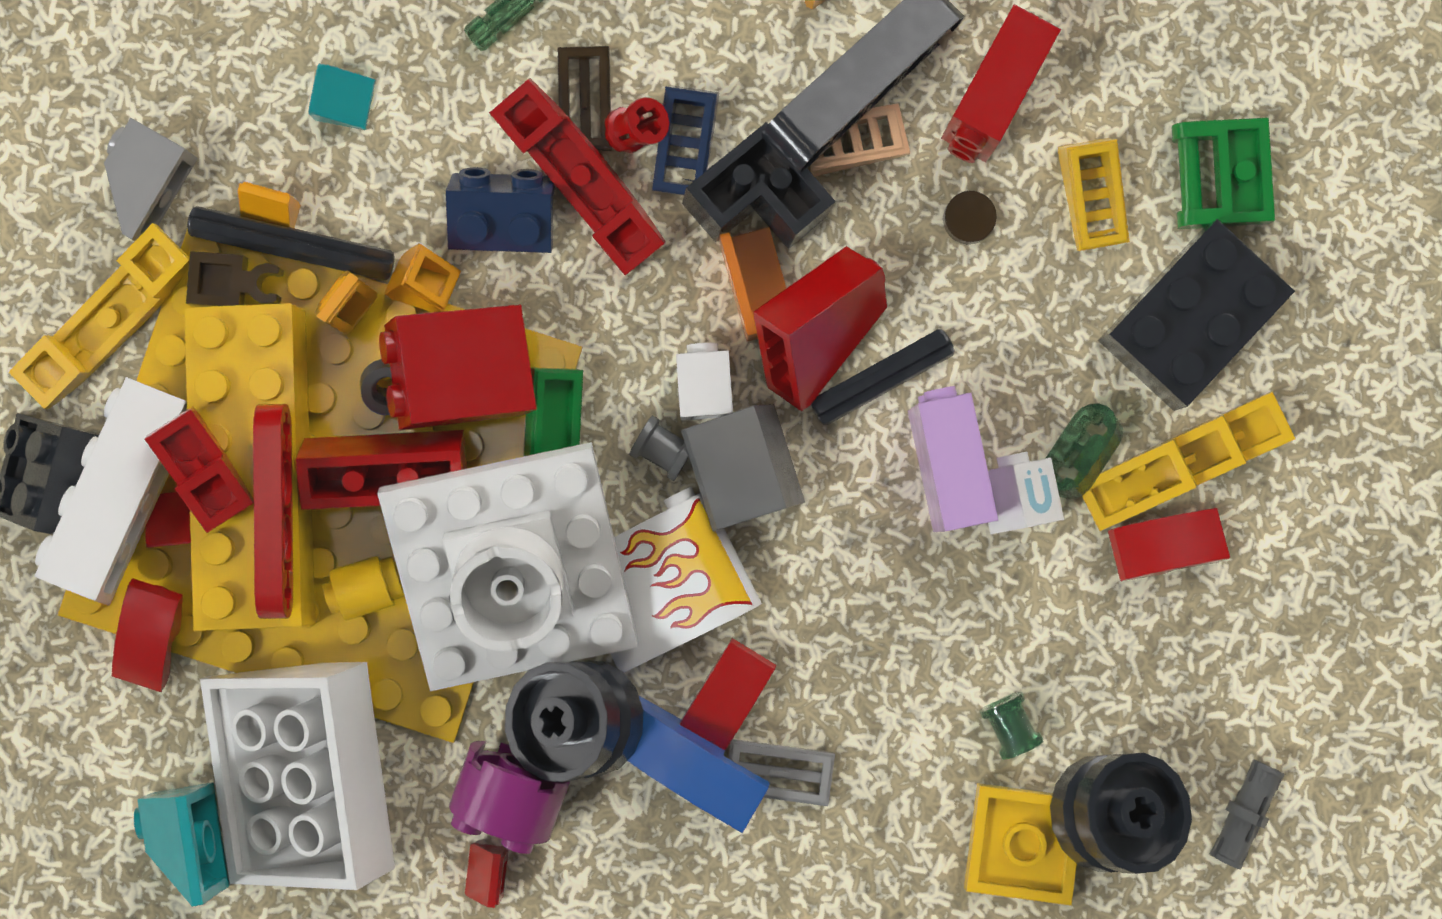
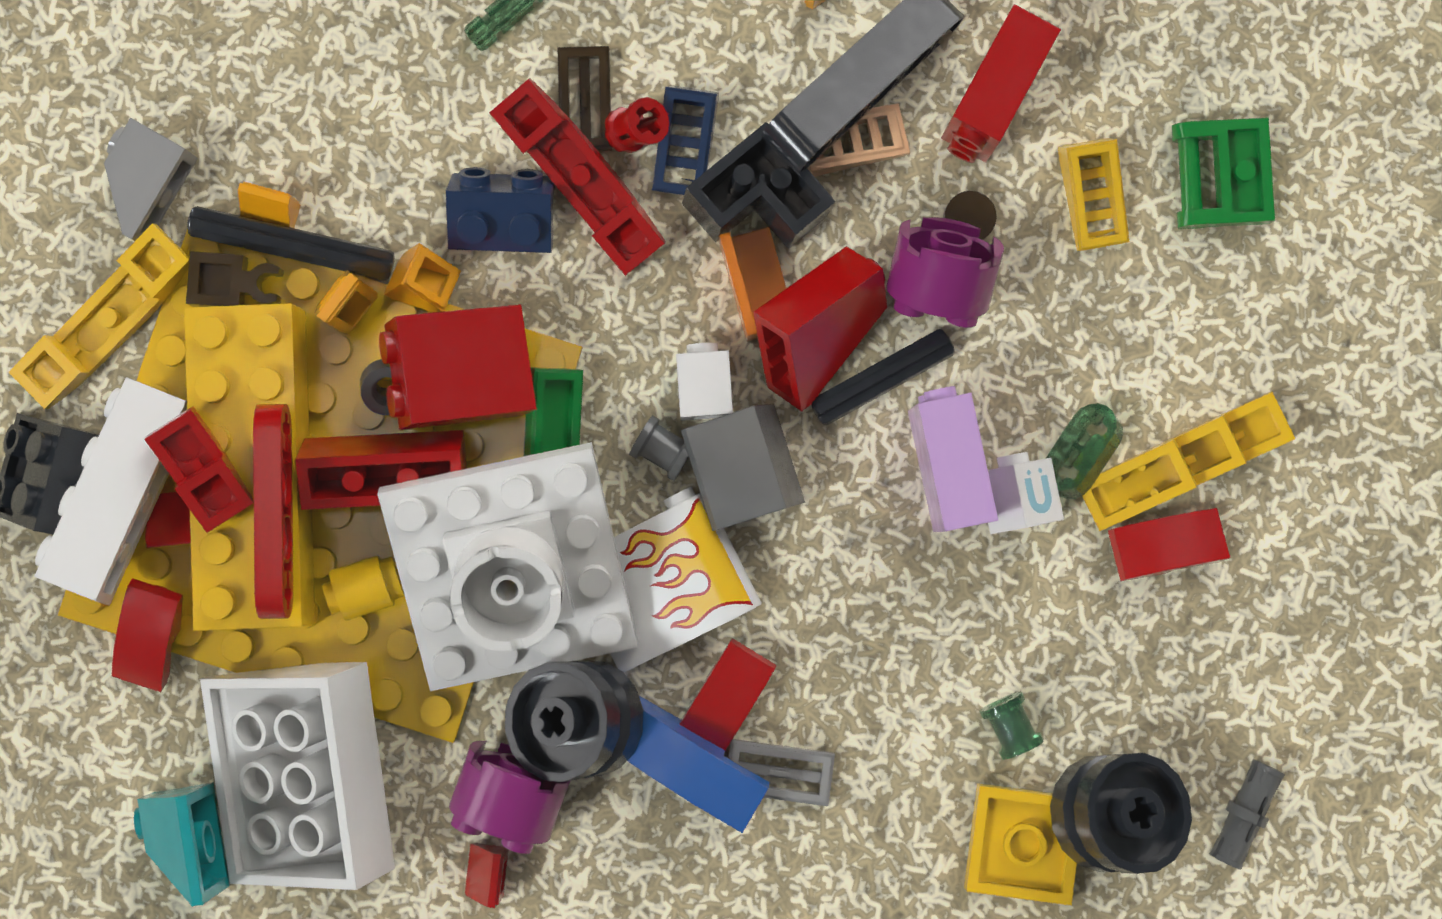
teal slope [308,63,376,130] -> none
black brick [1098,219,1295,411] -> none
none -> magenta brick [886,217,1004,328]

